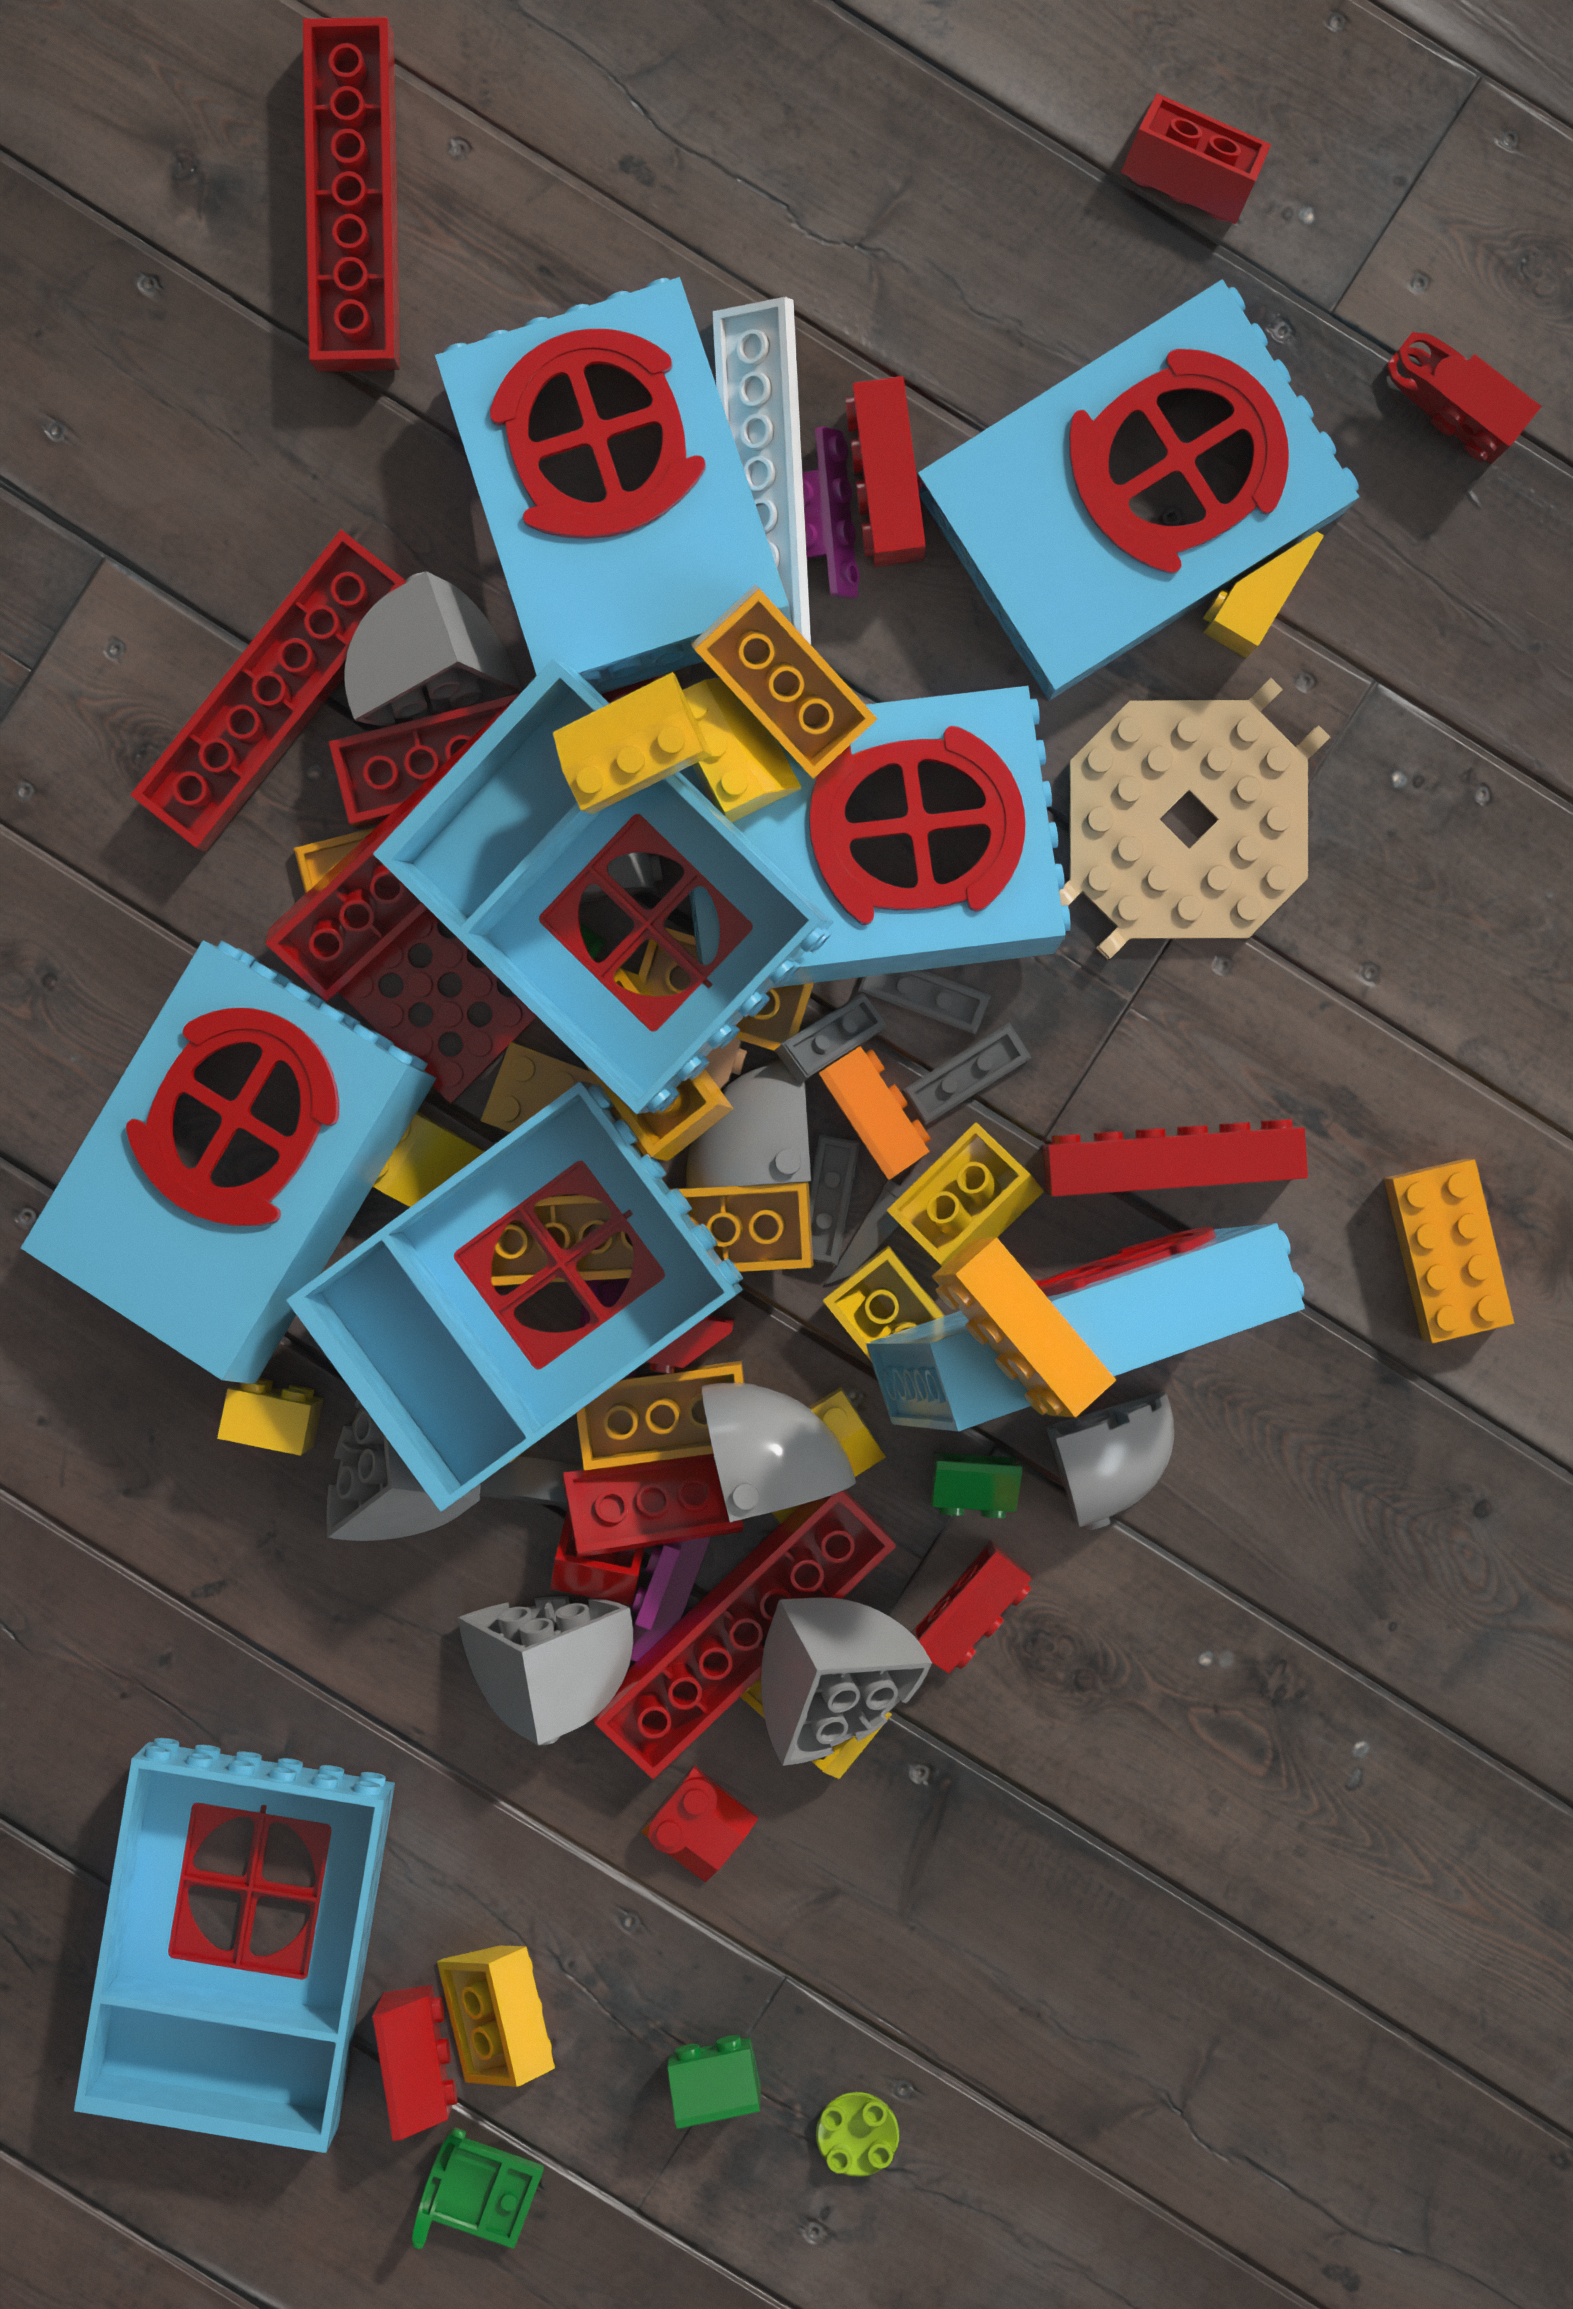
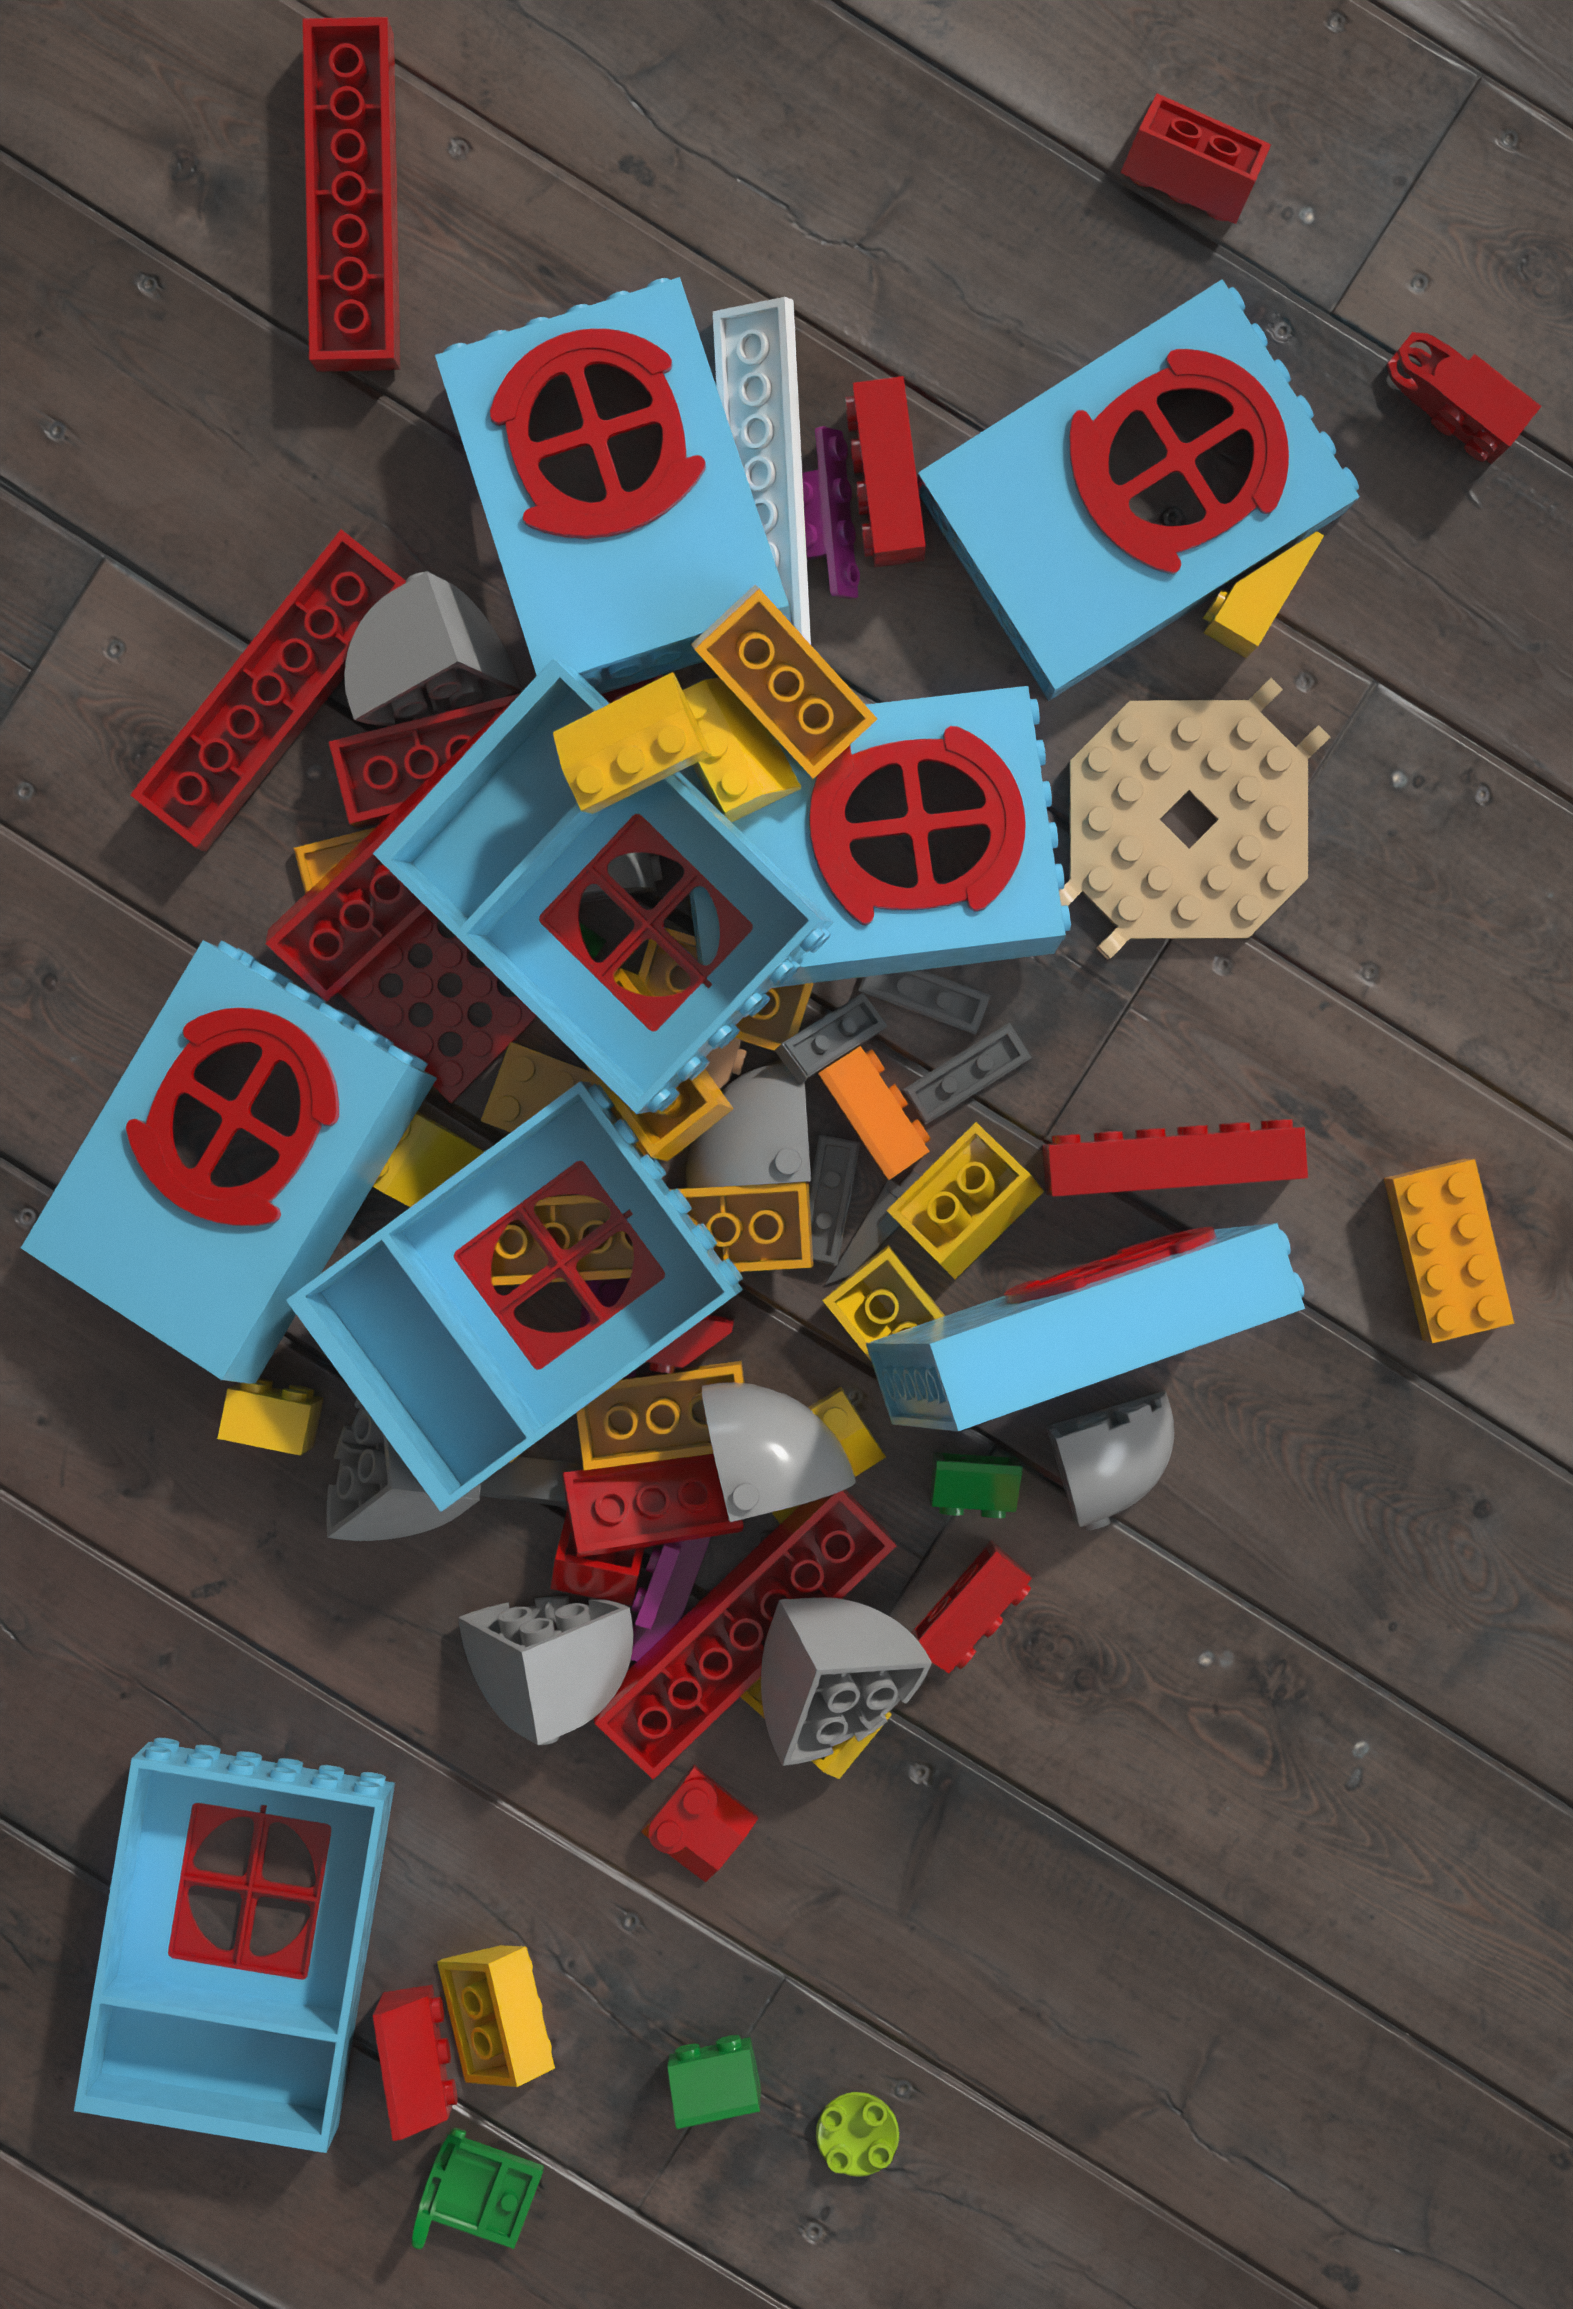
light orange brick [932,1237,1116,1417] -> none

